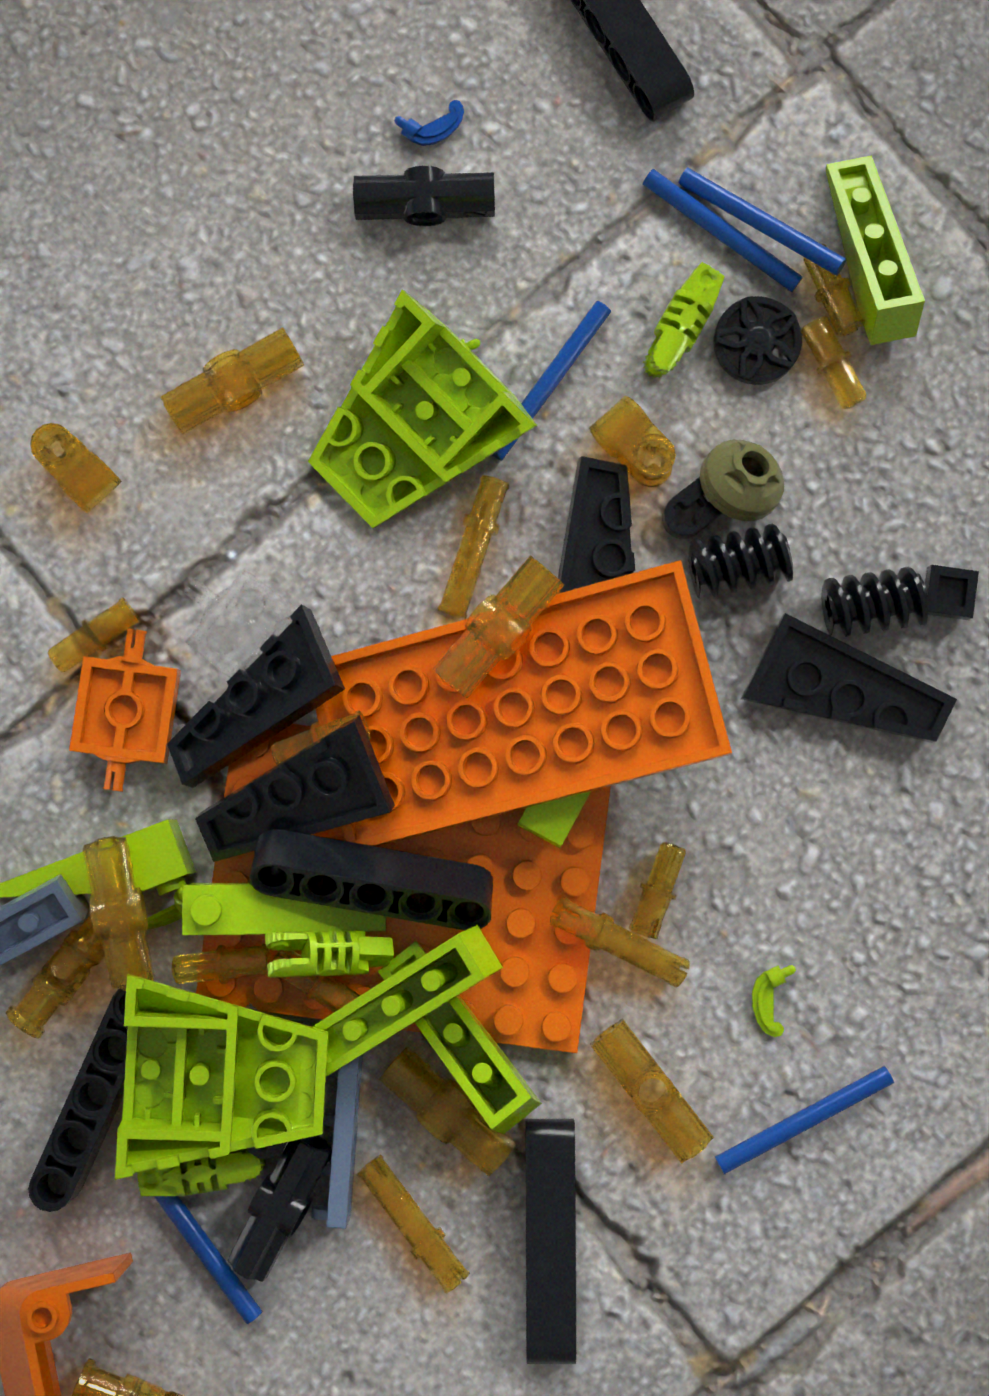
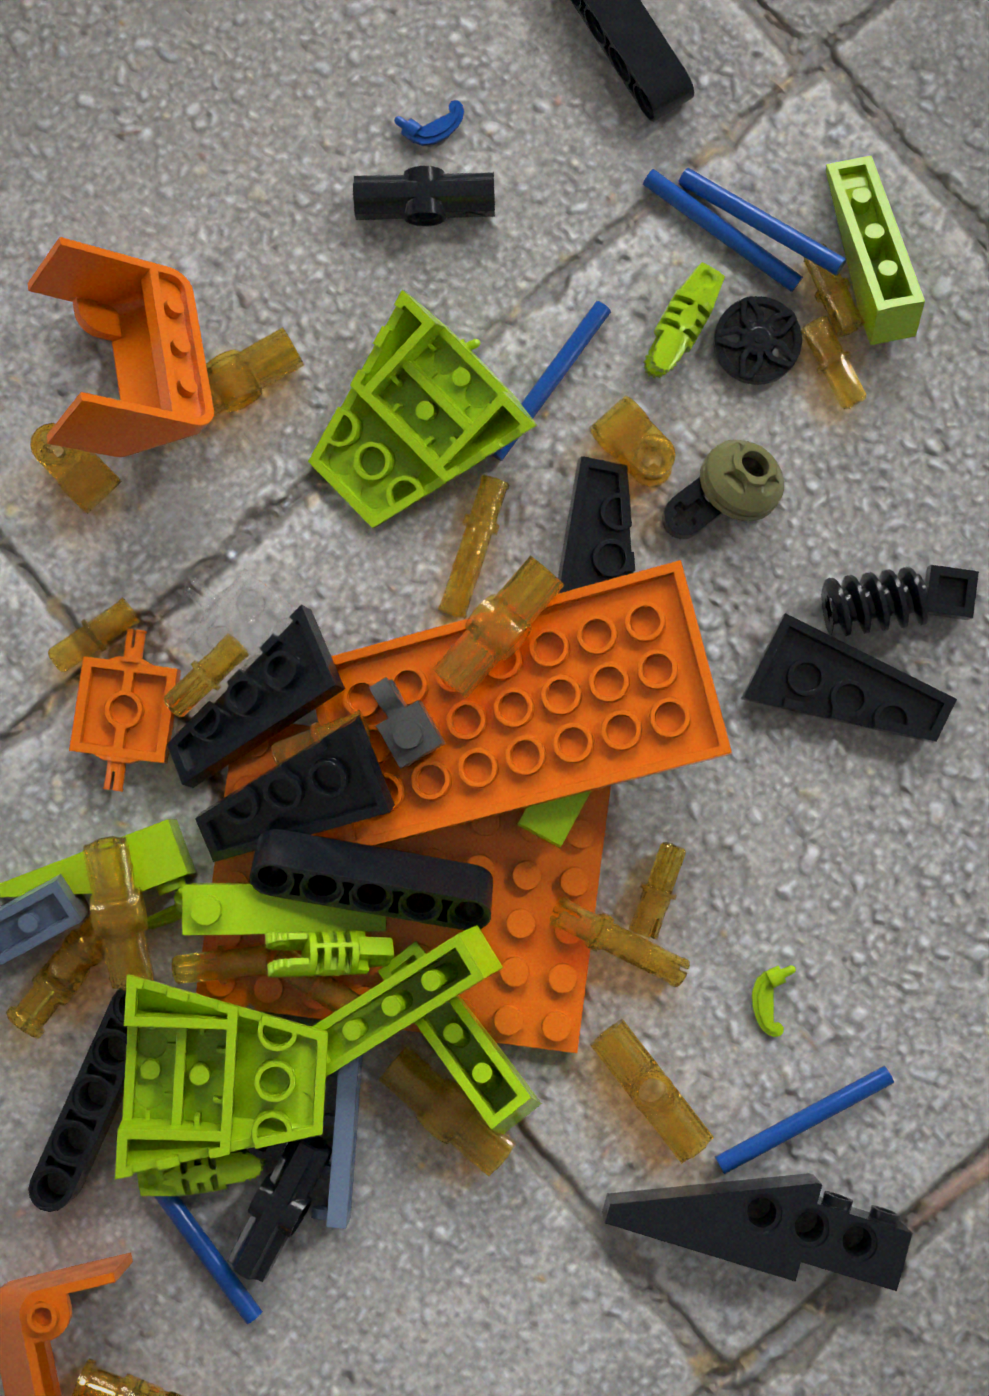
clear yellow pin [356,1154,470,1294] -> none
black beam [525,1119,576,1364] -> none
black piece [688,523,793,599] -> none
none -> orange windscreen [27,237,214,457]
none -> clear yellow axle [164,632,250,717]
none -> dark grey plate [369,677,446,769]
none -> black brick [602,1173,913,1291]

